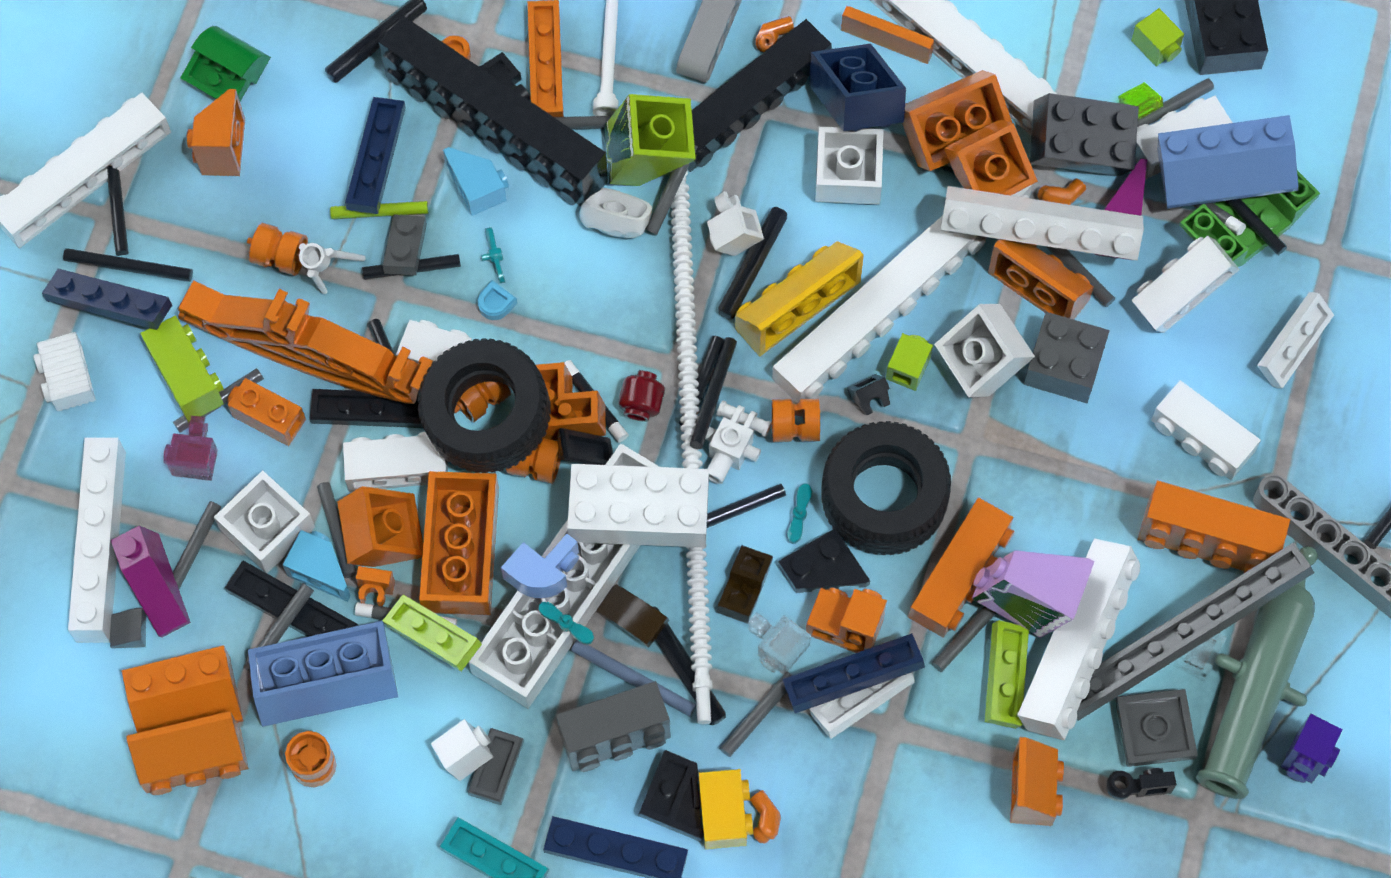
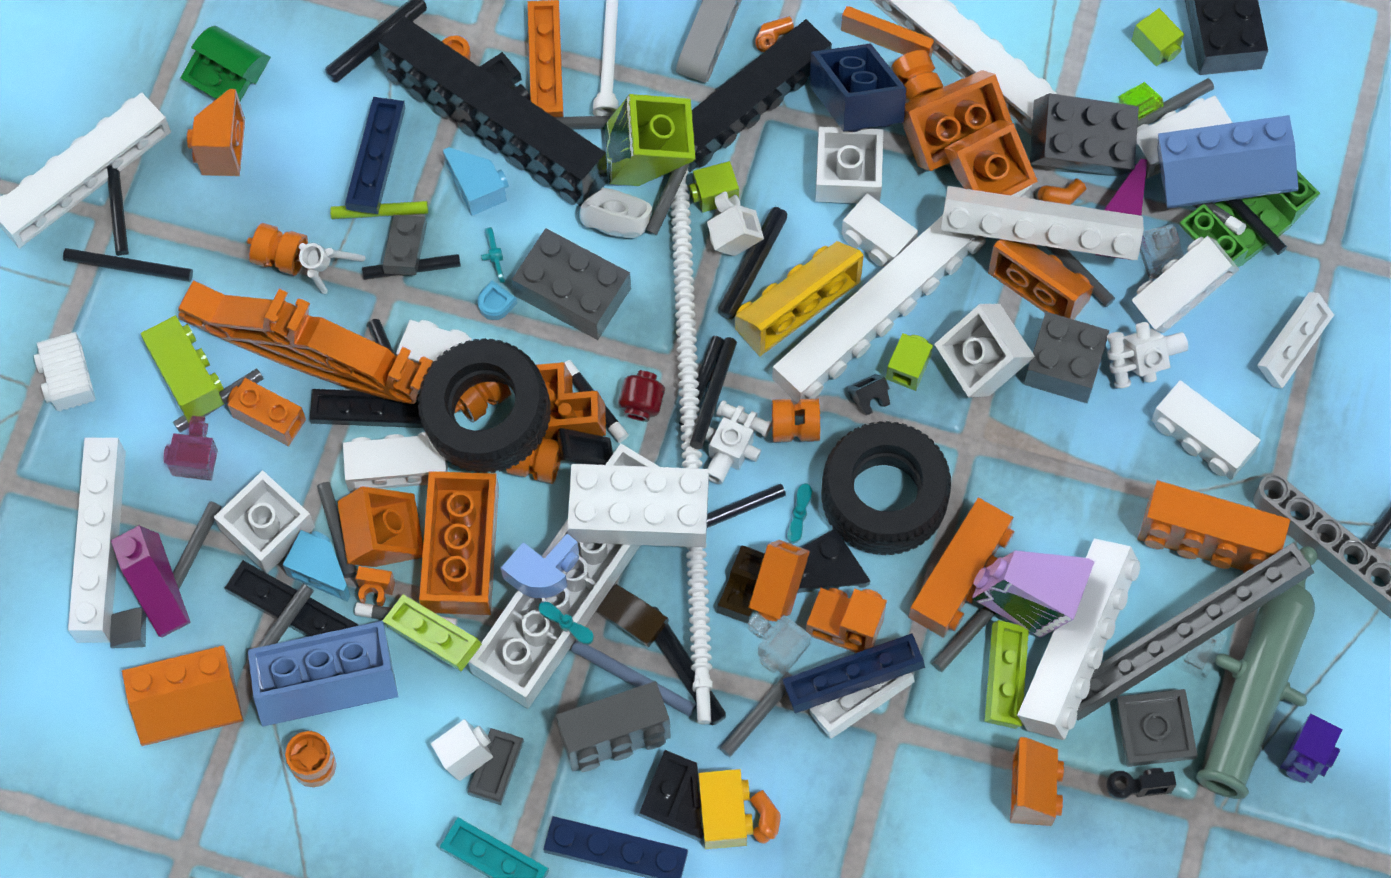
dark blue plate [42,268,172,330] -> none
orange slope [126,711,249,795] -> none
none -> dark grey brick [512,228,631,340]
none -> lime brick [689,161,739,213]
none -> orange brick [749,539,810,621]
none -> white brick [841,193,918,267]
none -> orange wheel [891,50,944,103]
none -> white piece [1107,322,1188,388]
none -> clear brick [1140,224,1184,280]

